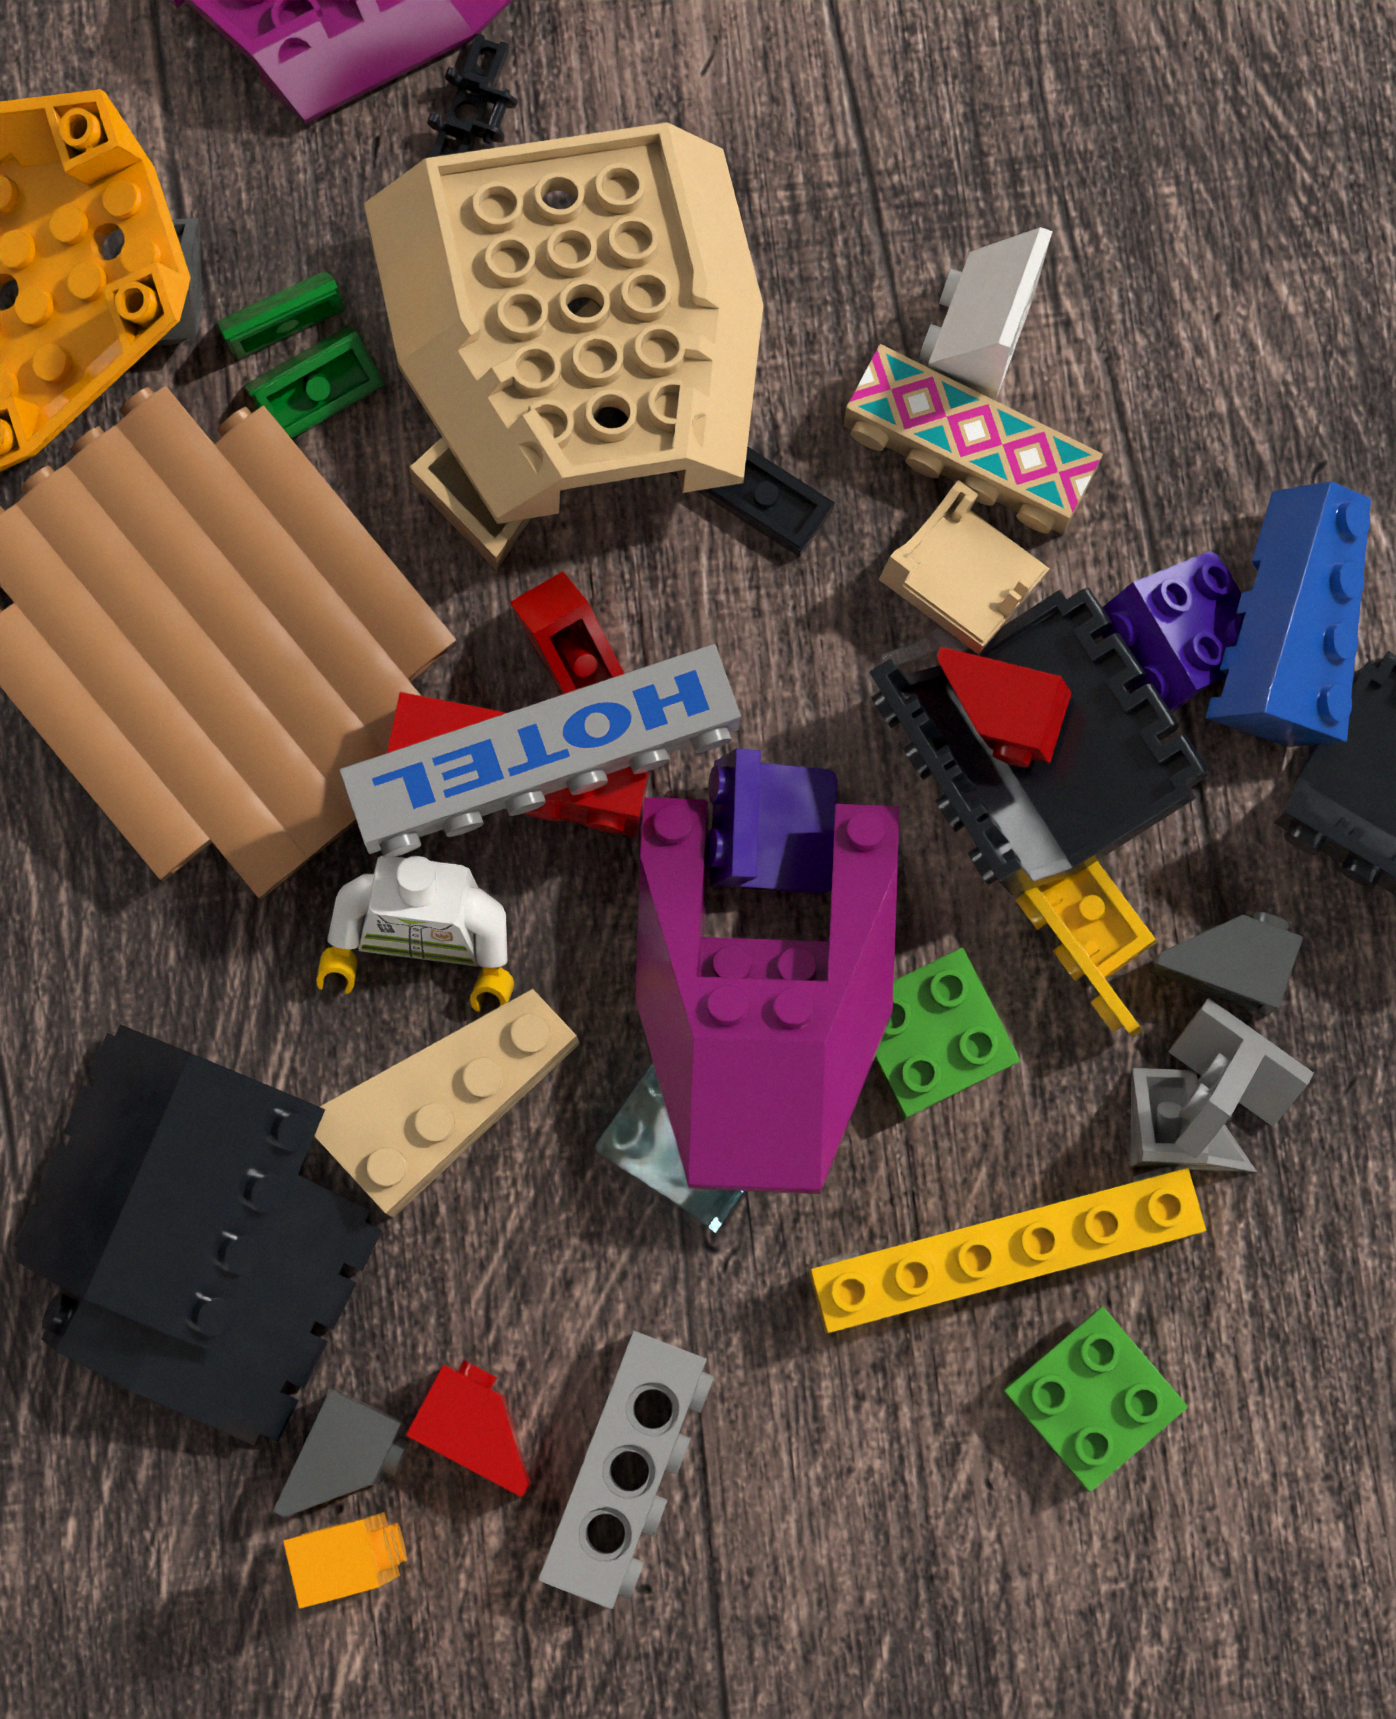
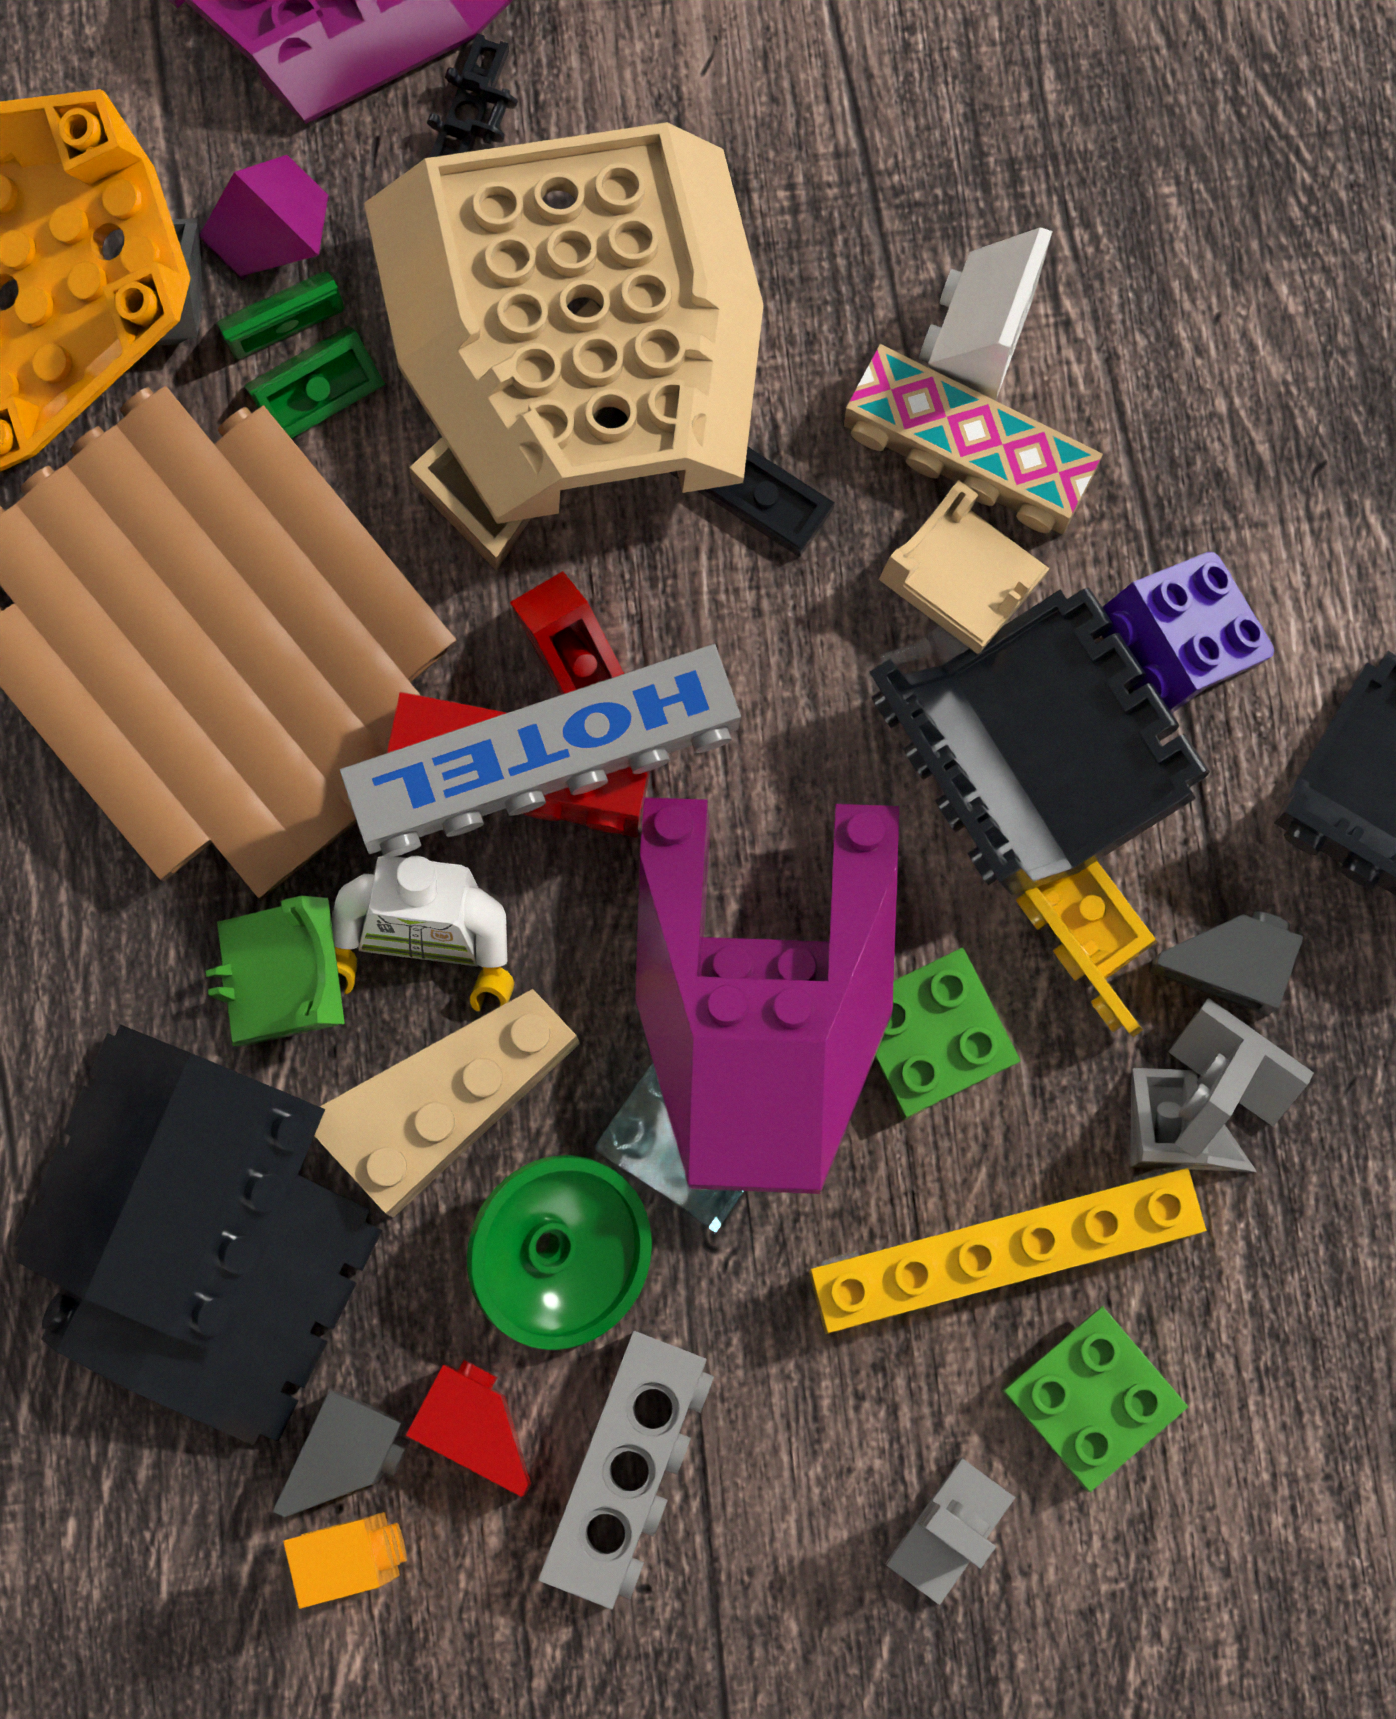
dark purple bracket [706,748,838,894] -> none
red slope [937,647,1072,767] -> none
blue wedge [1205,481,1371,747] -> none
none -> magenta slope [199,155,330,281]
none -> bright green piece [206,896,345,1047]
none -> green dish [467,1155,652,1350]
none -> light grey bracket [885,1458,1016,1605]

